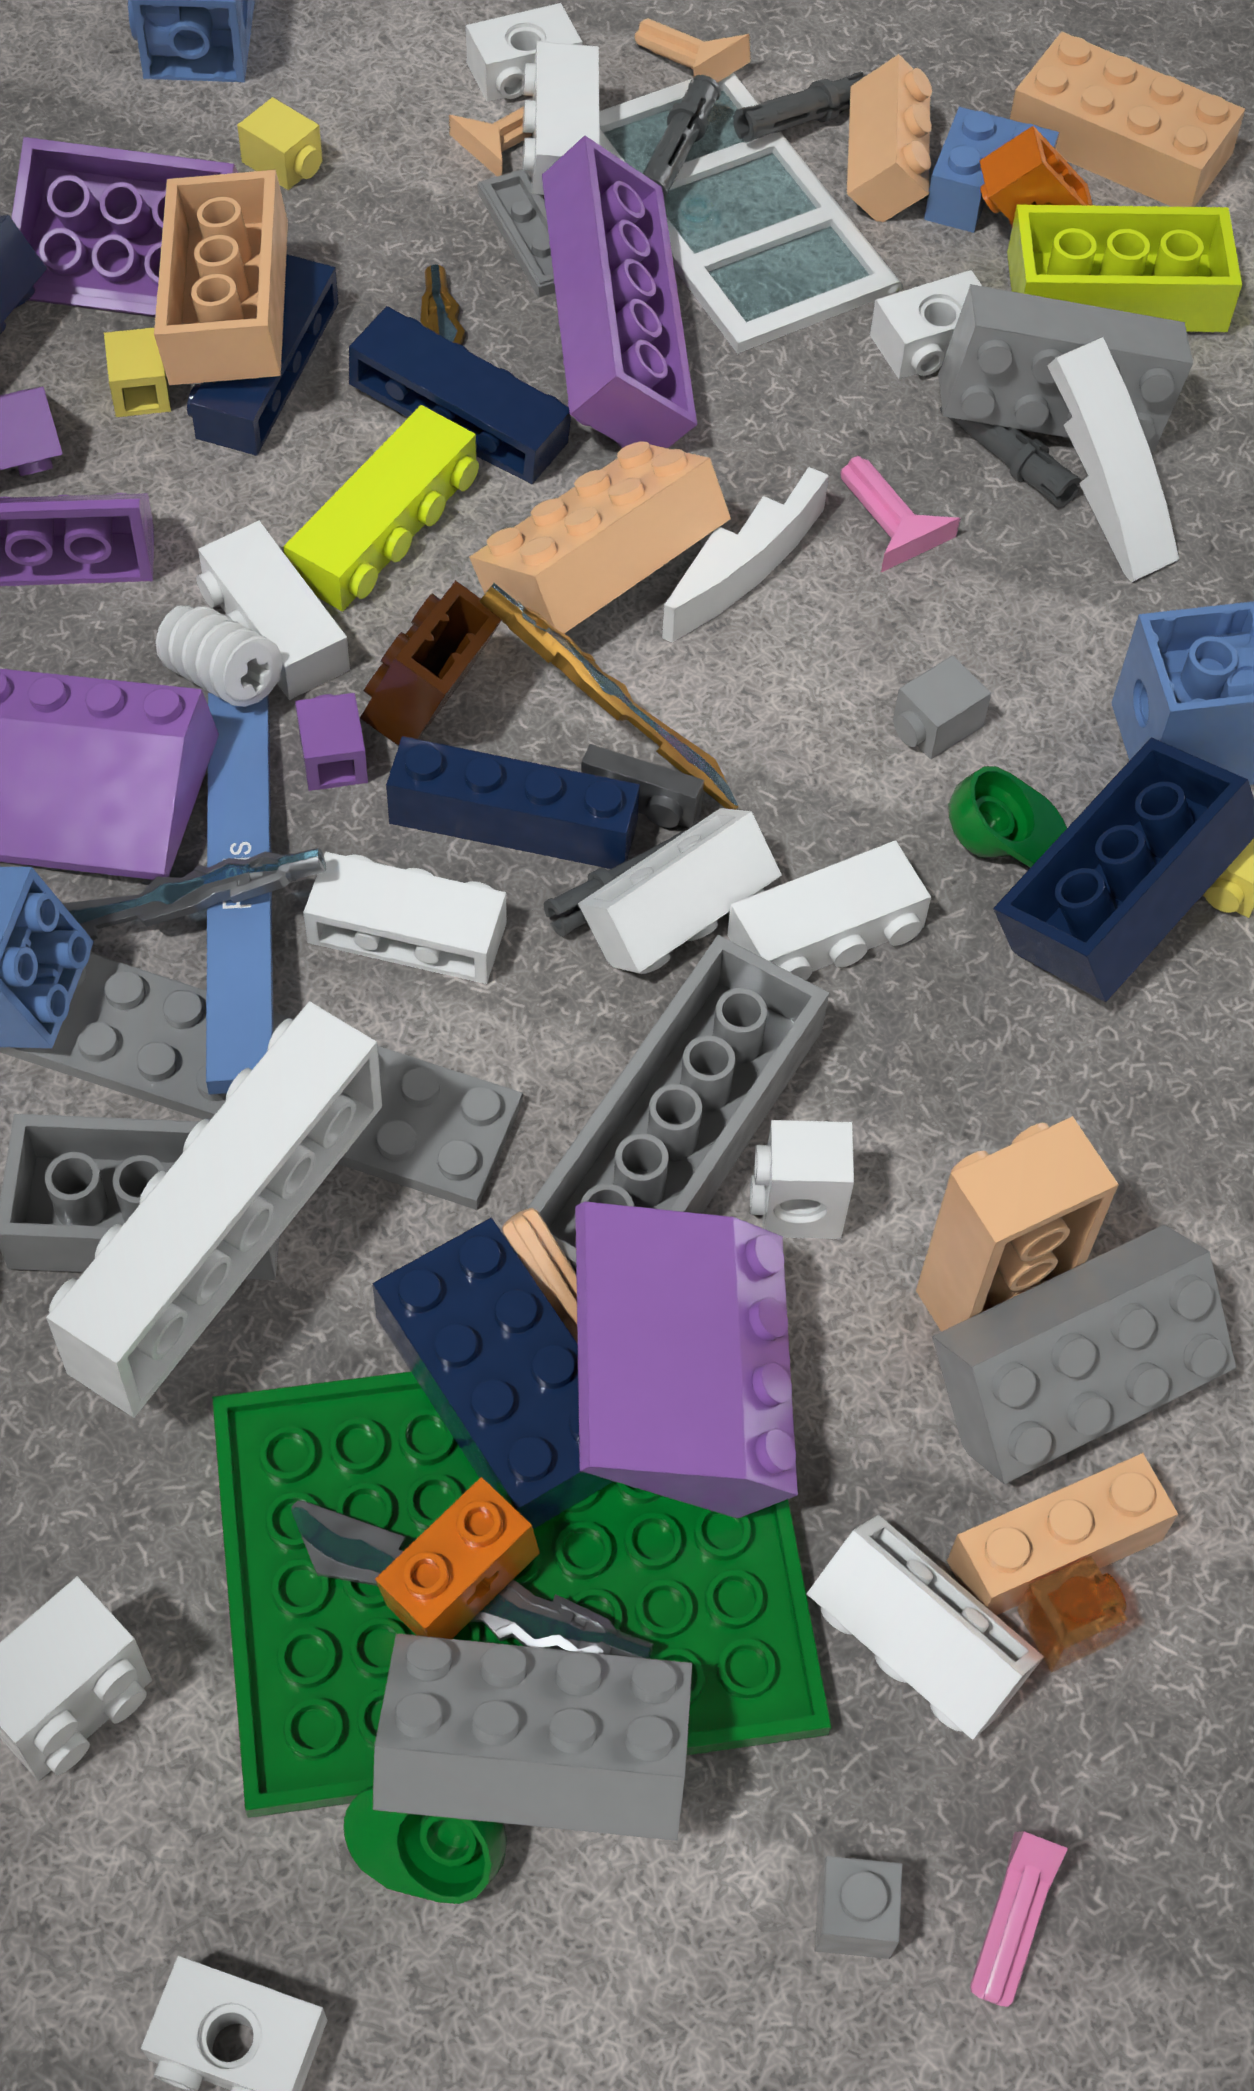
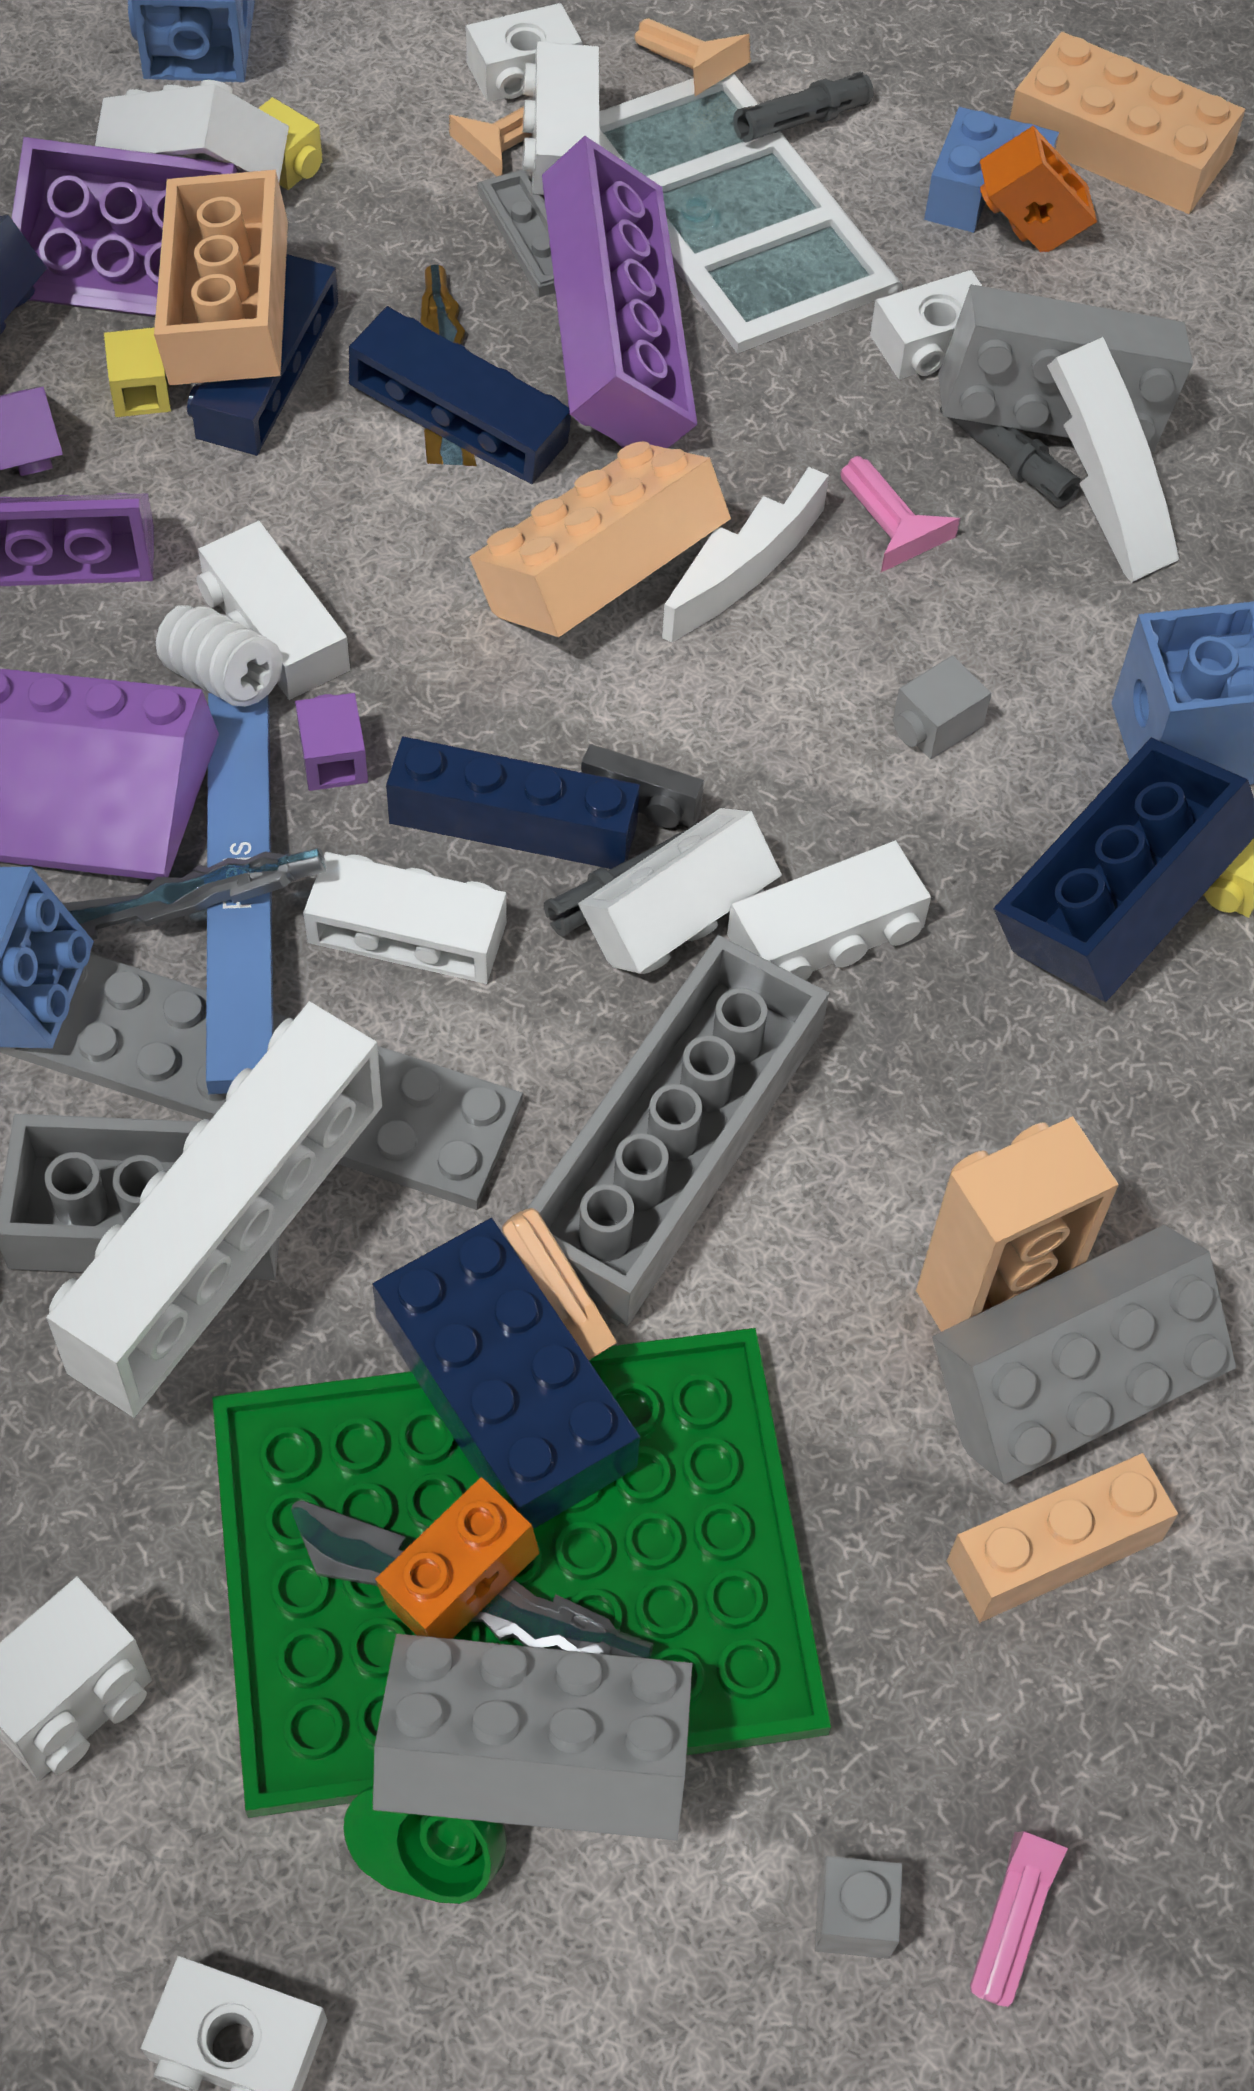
neon yellow brick [284,405,479,612] -> none
reddish brown brick [360,580,502,746] -> none
pearl gold sword [479,583,739,810] -> none
medium lavender slope [575,1201,798,1519] -> none
dark grey pin [643,75,721,200] -> none
white brick [750,1120,854,1239] -> none
white brick [806,1515,1044,1740] -> none
light nougat brick [847,54,932,222] -> none
green cap [948,766,1067,867] -> none
neon yellow brick [1007,205,1242,332] -> none
clear orange brick [1017,1556,1128,1673] -> none
none -> white wedge [95,80,289,182]

